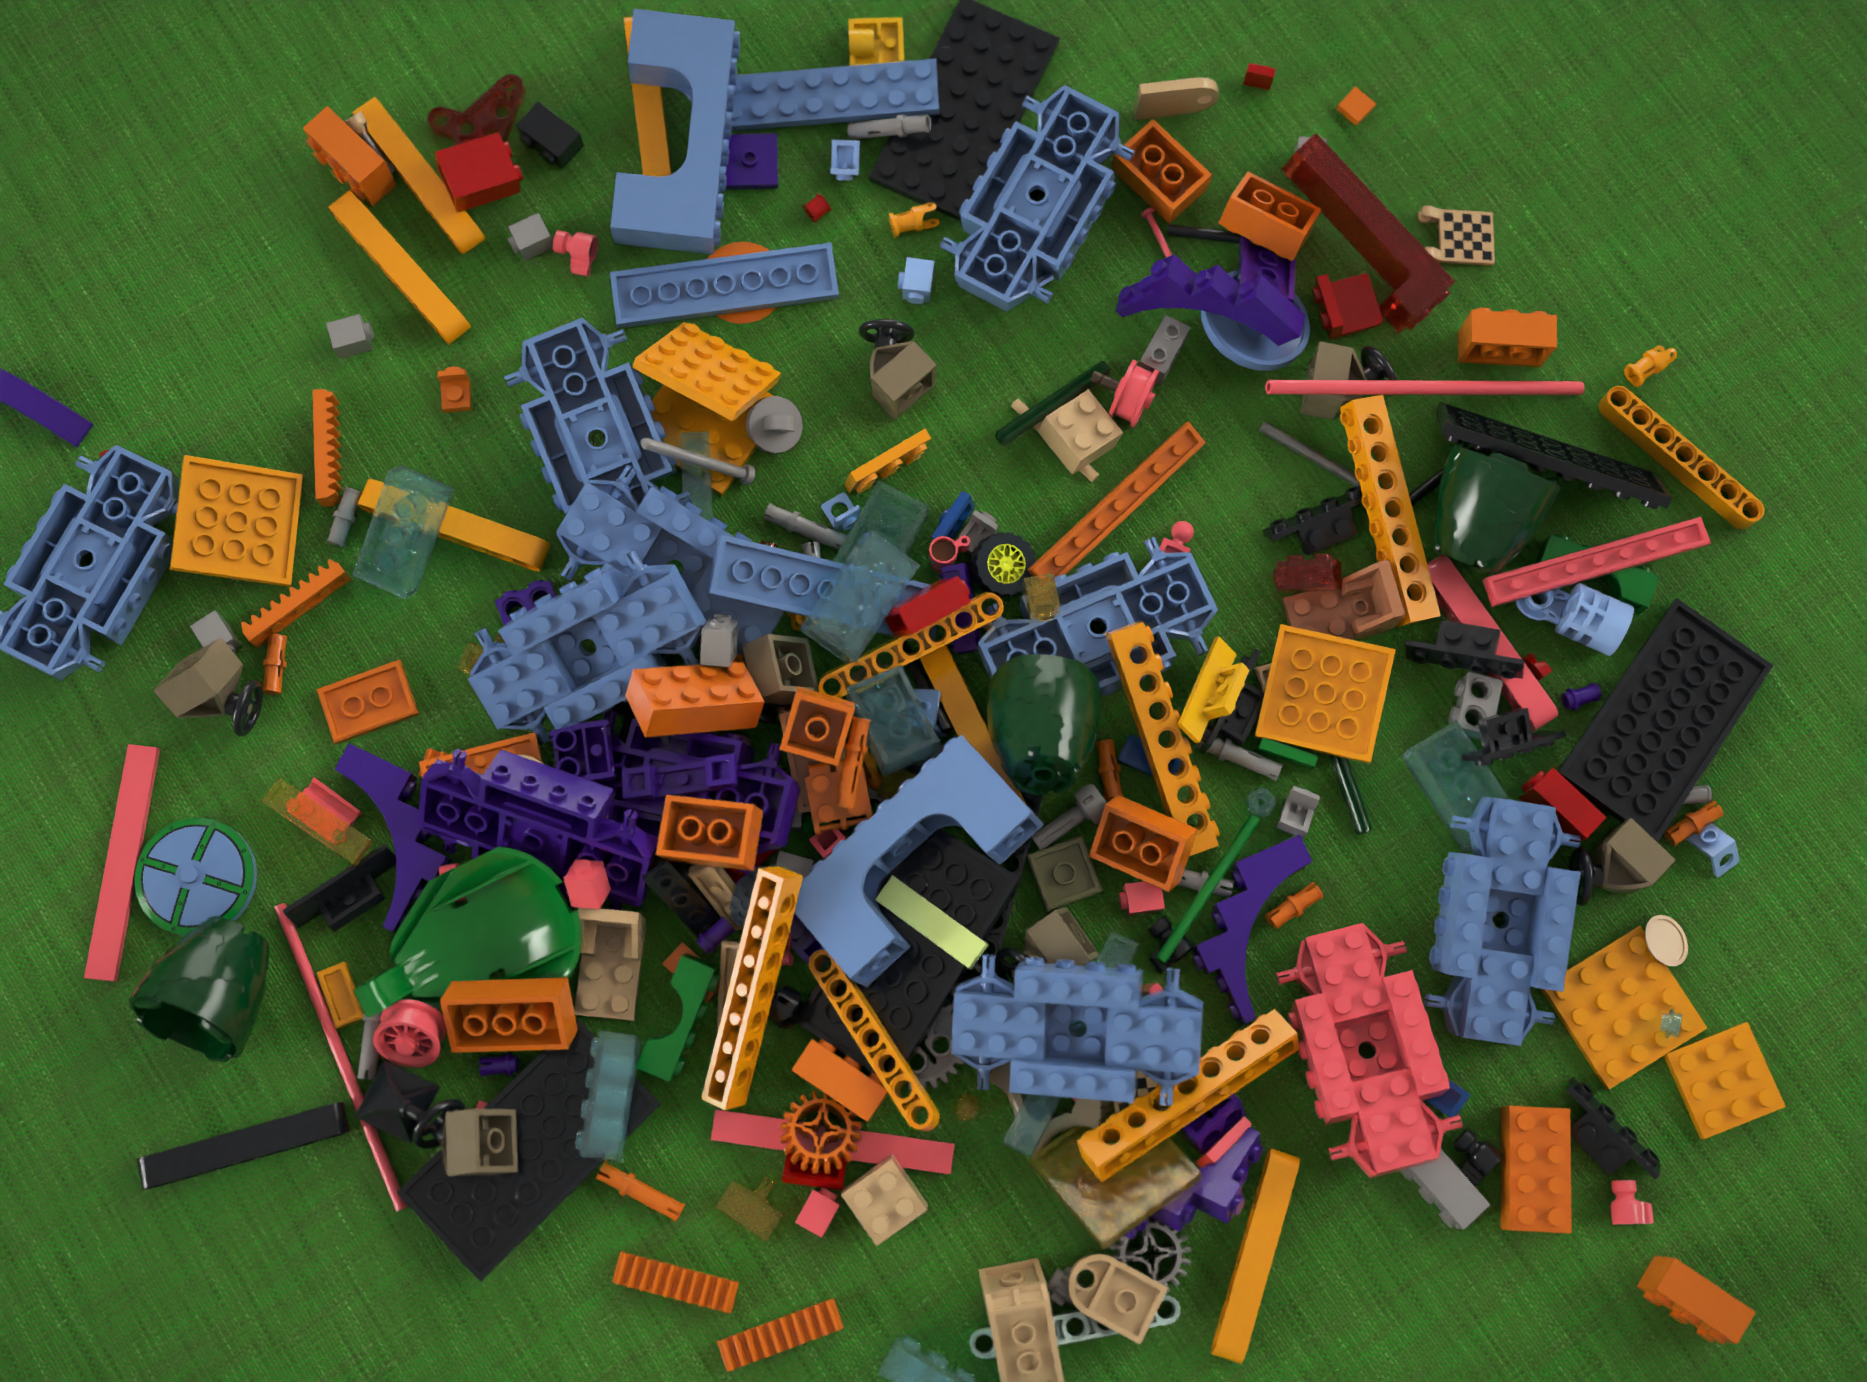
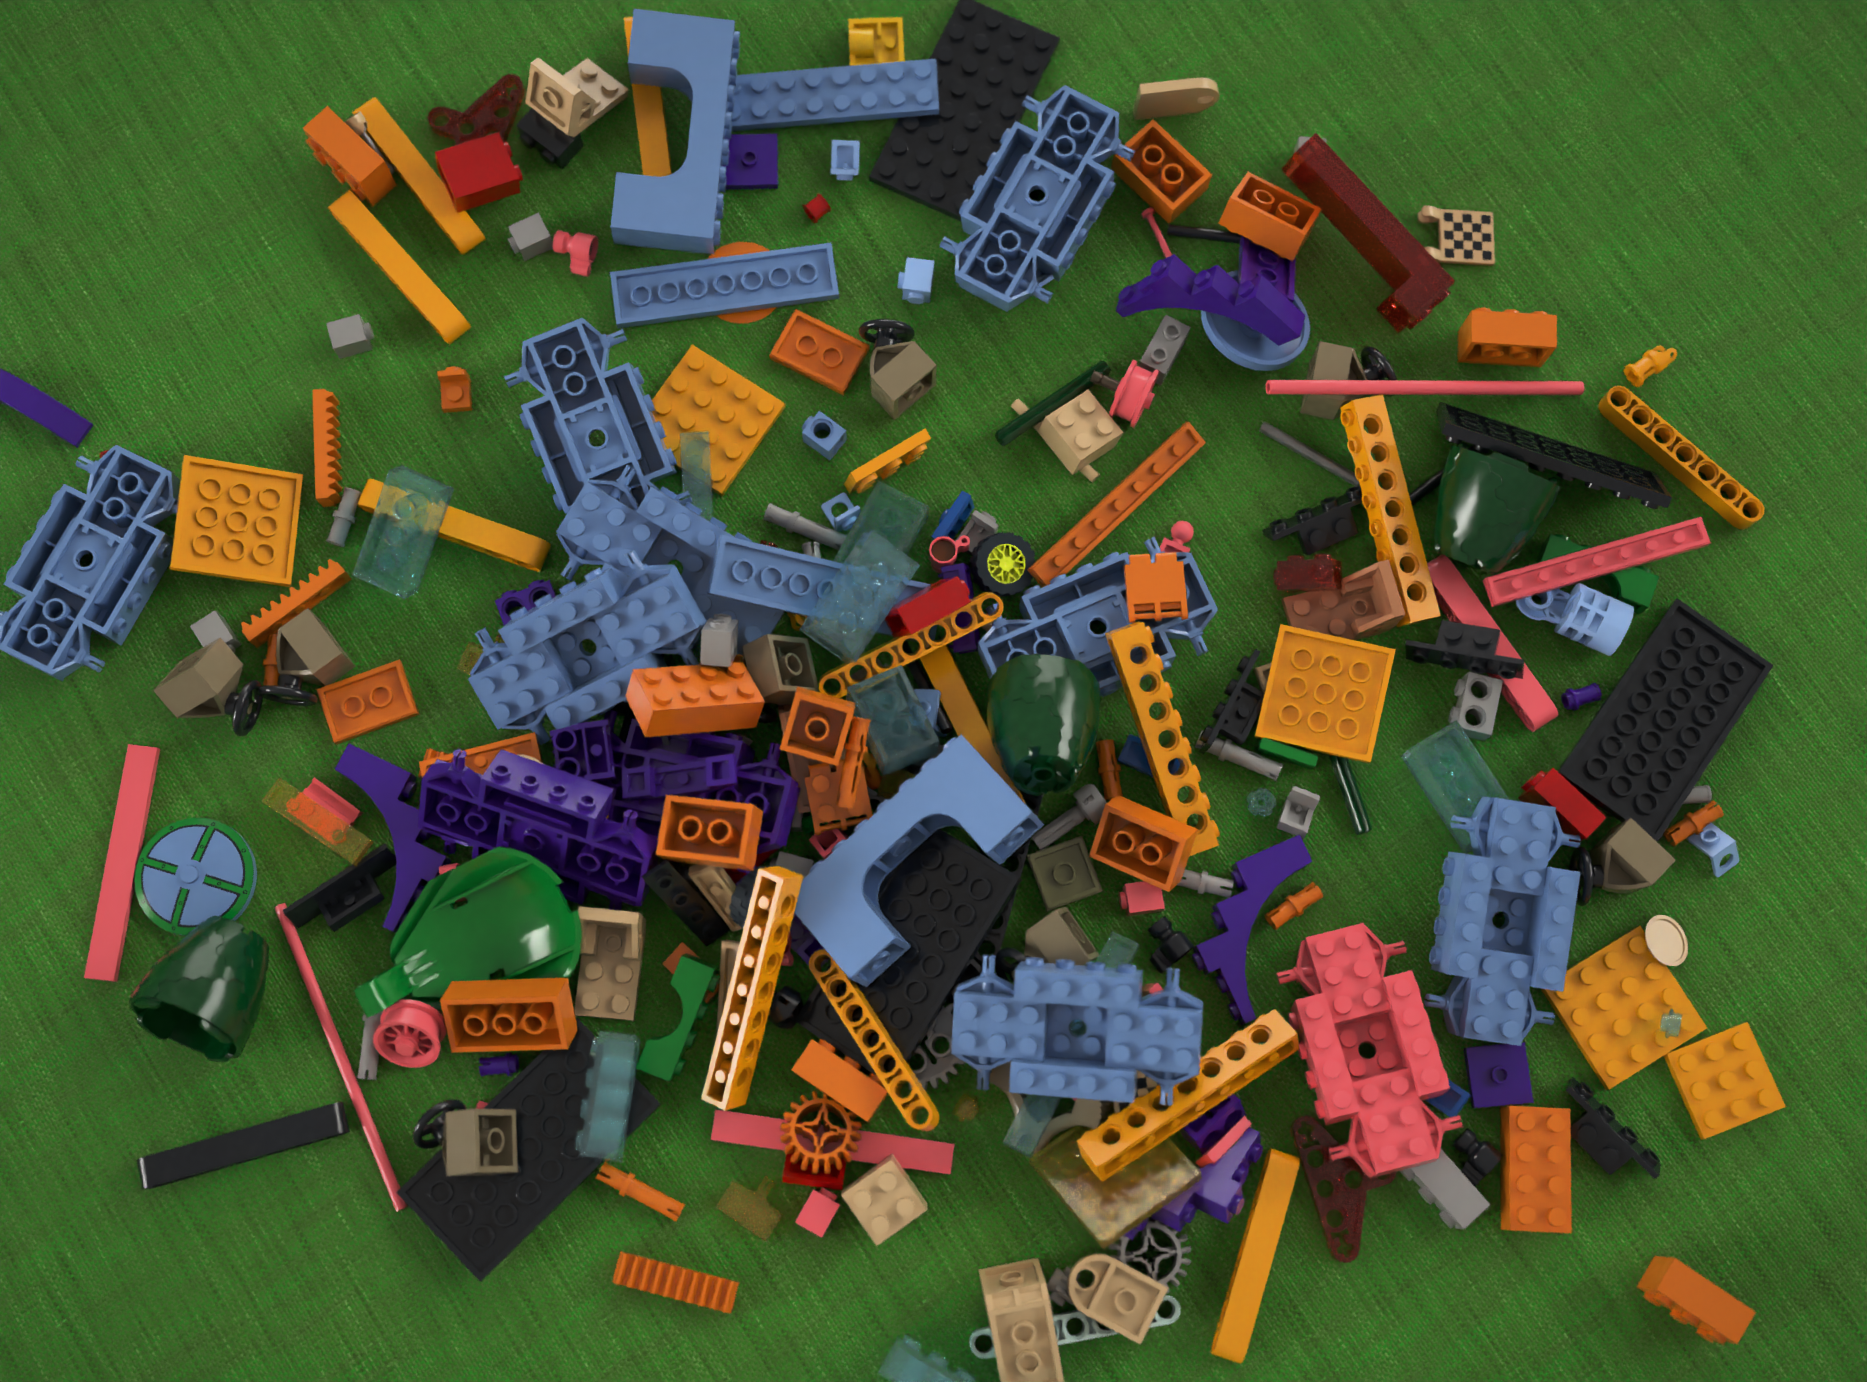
light orange tile [316,961,365,1029] -> none
black piece [355,1059,440,1143] -> none
coral brick [564,859,611,909] -> none
light orange plate [632,322,781,421] -> none
light grey bar [640,438,755,485] -> none
dark purple pin [696,916,735,954] -> none
orange gear [717,1298,844,1372] -> none
light grey tile [746,396,803,453] -> none
light grey pin [848,114,931,140] -> none
yellowish green tile [875,875,988,969] -> none
light orange piece [888,203,940,238] -> none
clear yellow brick [1023,573,1060,621] -> none
green piece [1155,814,1260,964] -> none
yellow bracket [1177,636,1249,743] -> none
red tile [1243,63,1276,90] -> none
red bracket [1311,274,1383,340] -> none
orange tile [1336,87,1376,126] -> none
black bracket [1461,708,1566,766] -> none
red tile [1522,653,1552,681] -> none
coral piece [1610,1180,1654,1225] -> none
none -> dark tan piece [257,608,356,706]
none -> tan bracket [525,58,629,137]
none -> orange tile [769,309,870,396]
none -> medium blue brick [801,411,847,461]
none -> orange plate [1124,552,1188,623]
none -> clear red beam [1290,1116,1397,1263]
none -> dark purple plate [1463,1042,1534,1108]

